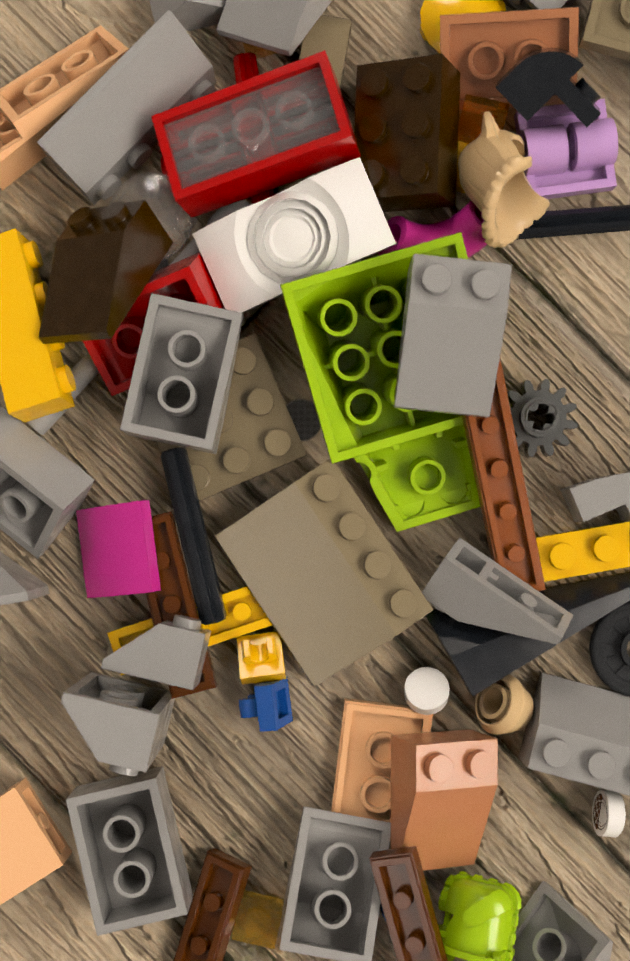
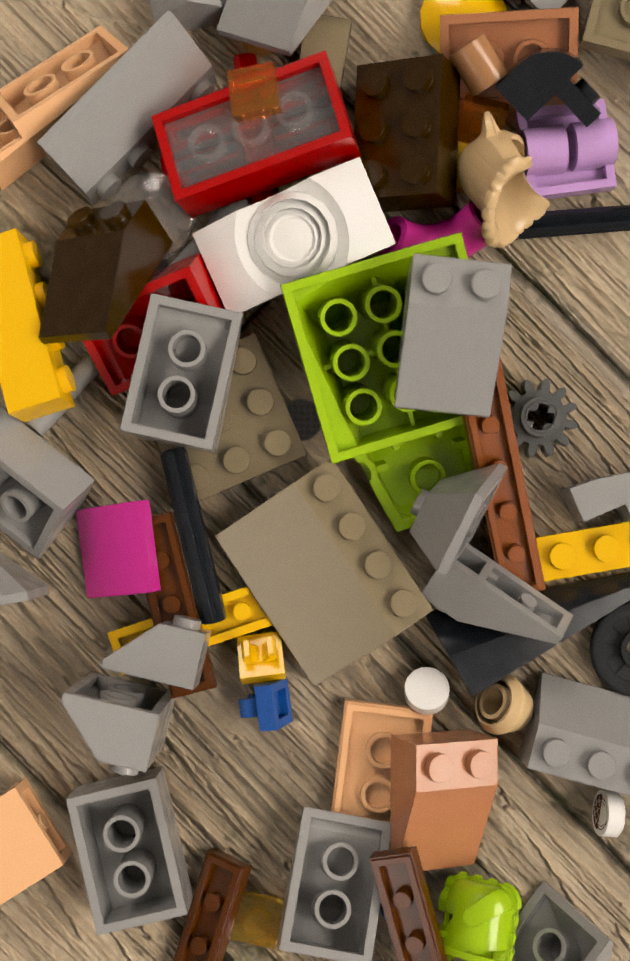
none -> clear orange tile [227,61,282,122]
none -> light grey slope [410,463,508,576]
none -> medium nougat gear [449,32,508,96]

